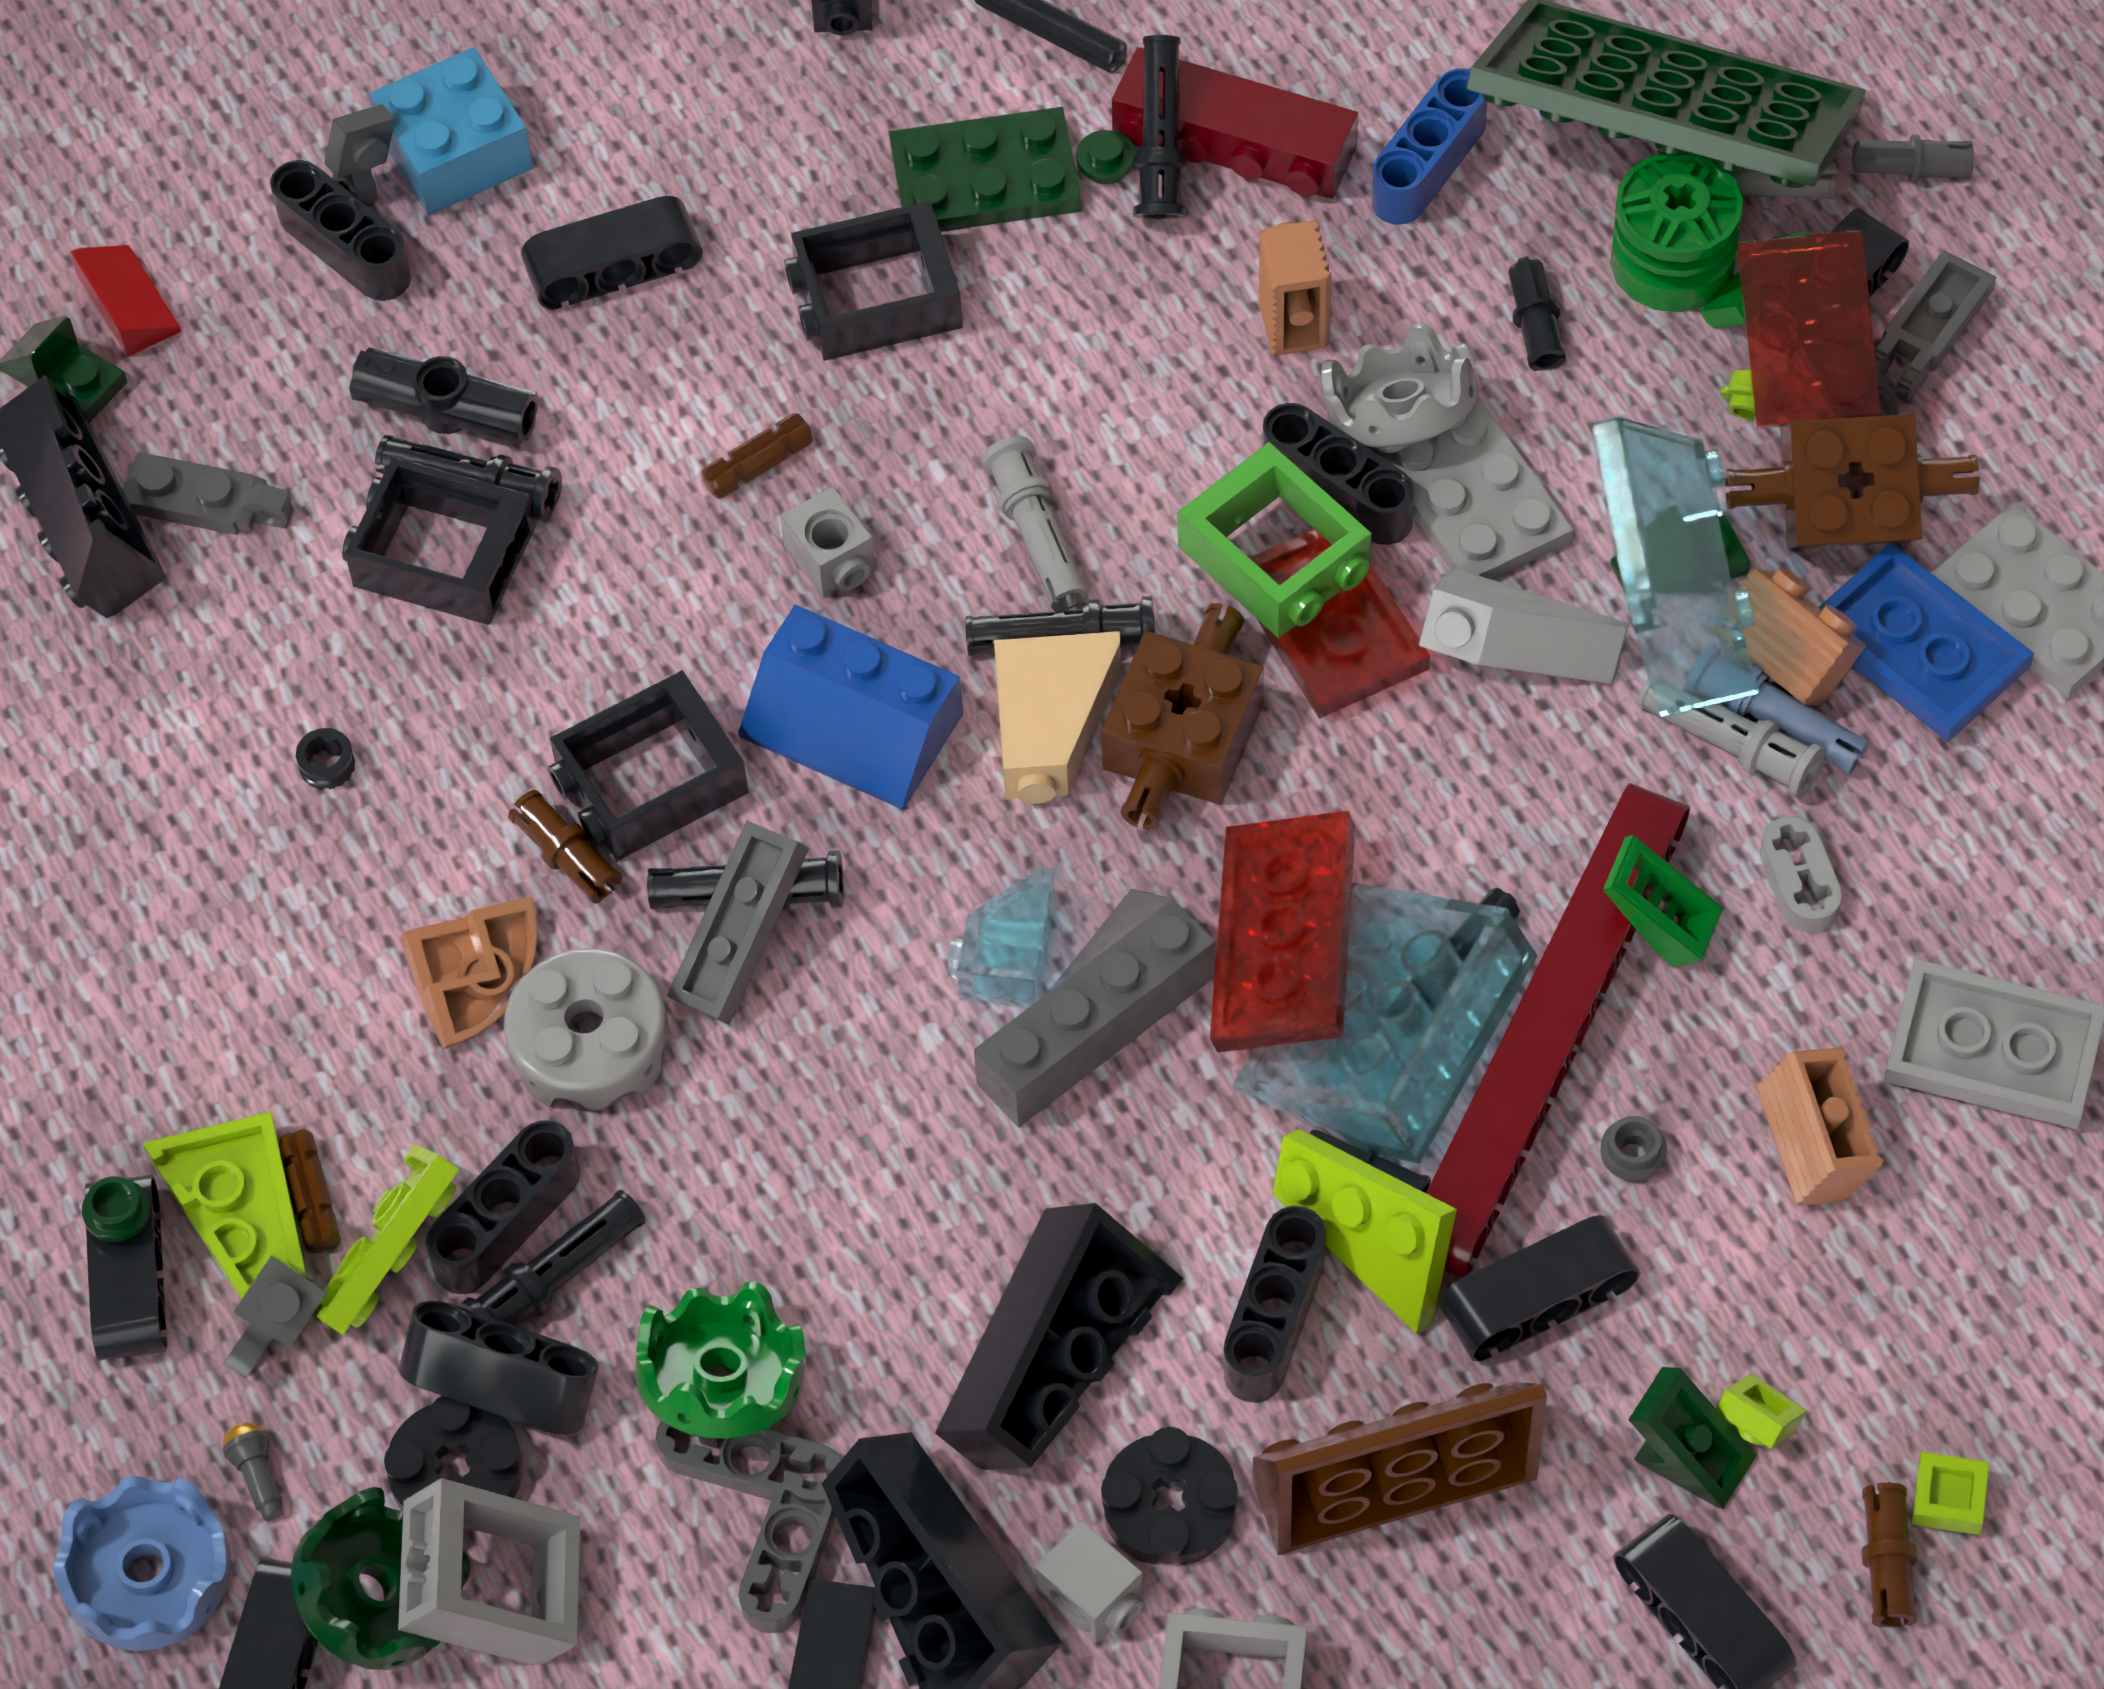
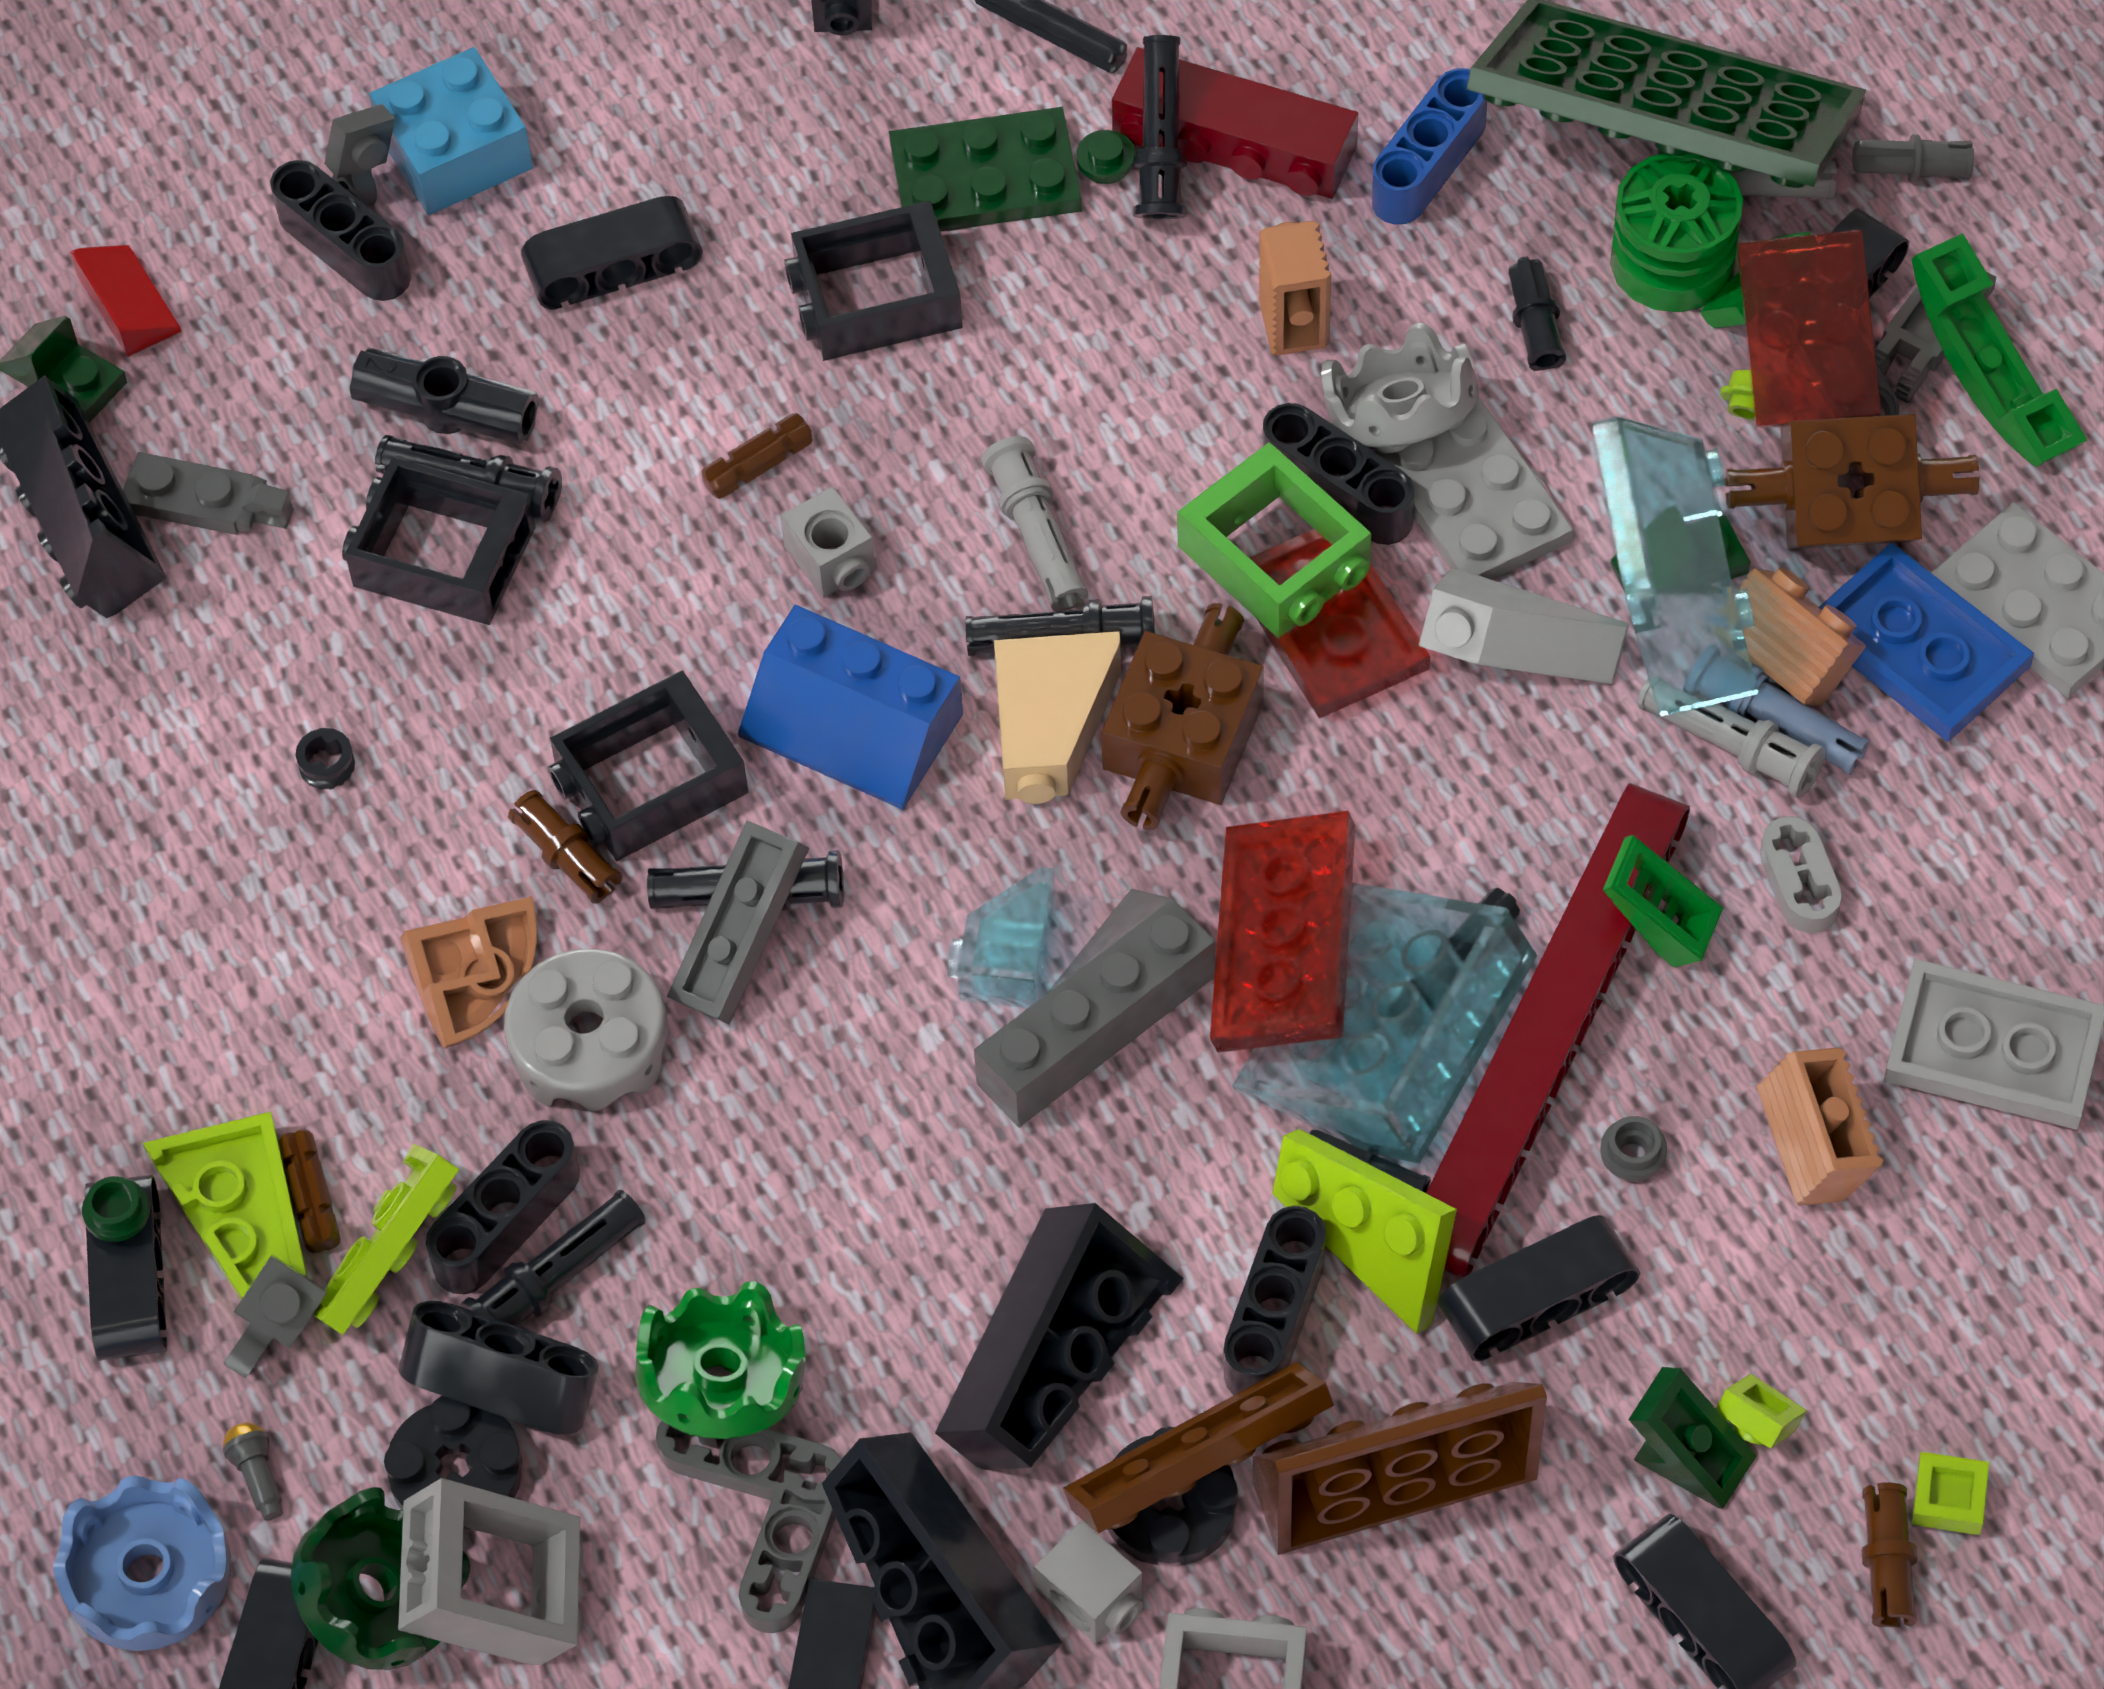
none -> reddish brown plate [1063,1362,1334,1534]
none -> green slope [1911,233,2088,467]

